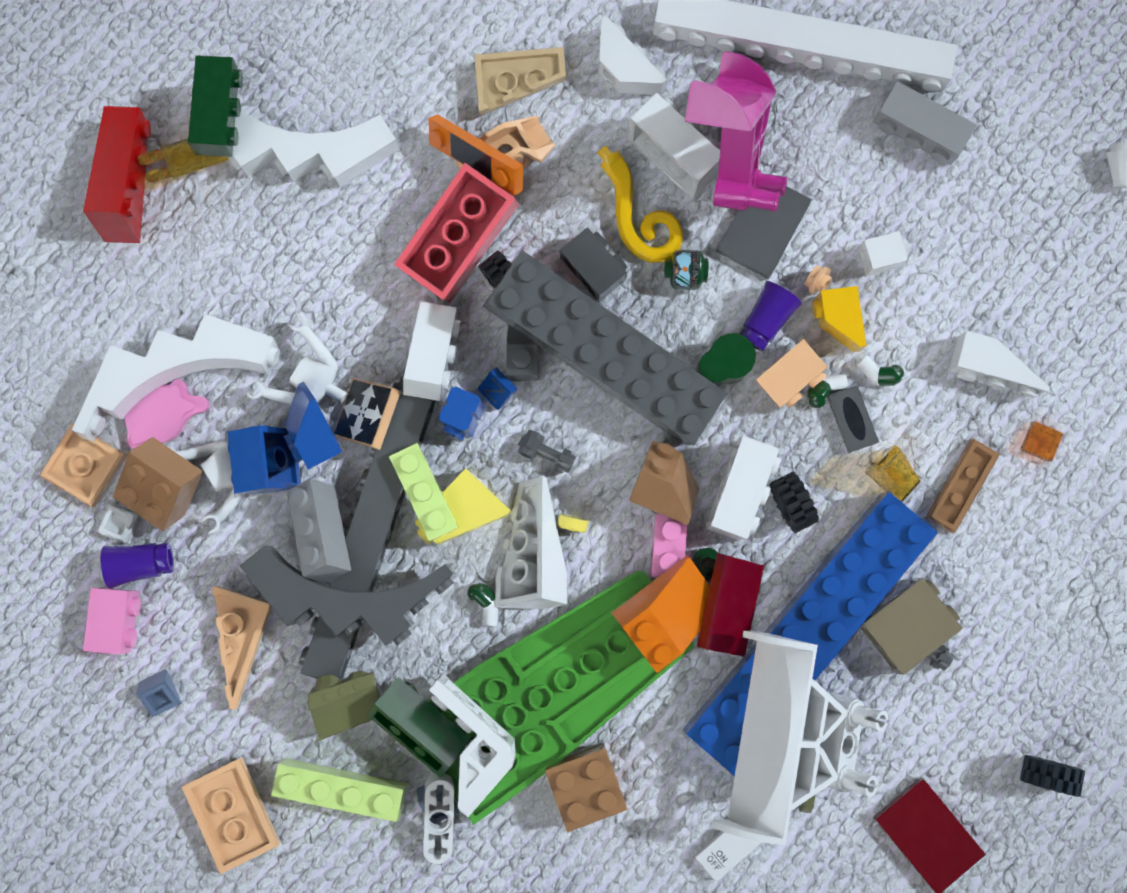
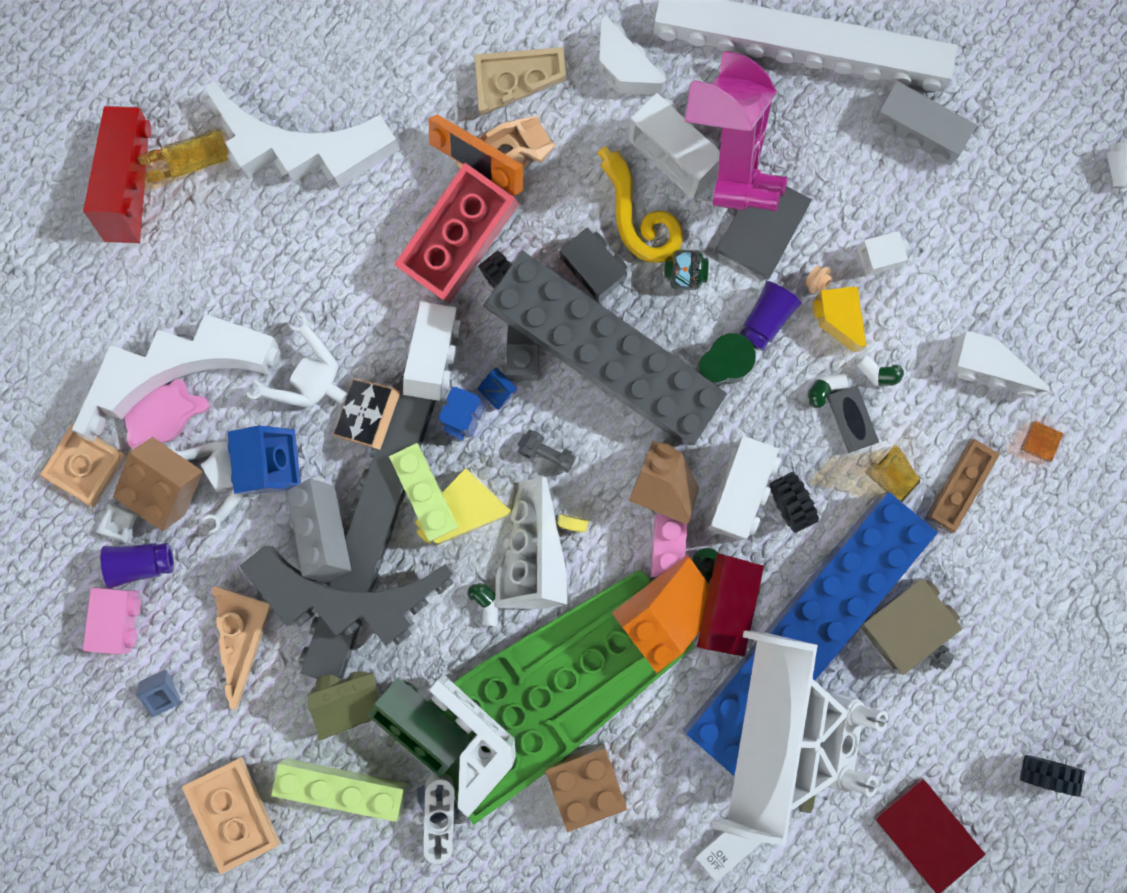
dark green brick [188,55,243,157] -> none
blue slope [283,382,342,470] -> none
light nougat brick [756,339,828,408] -> none

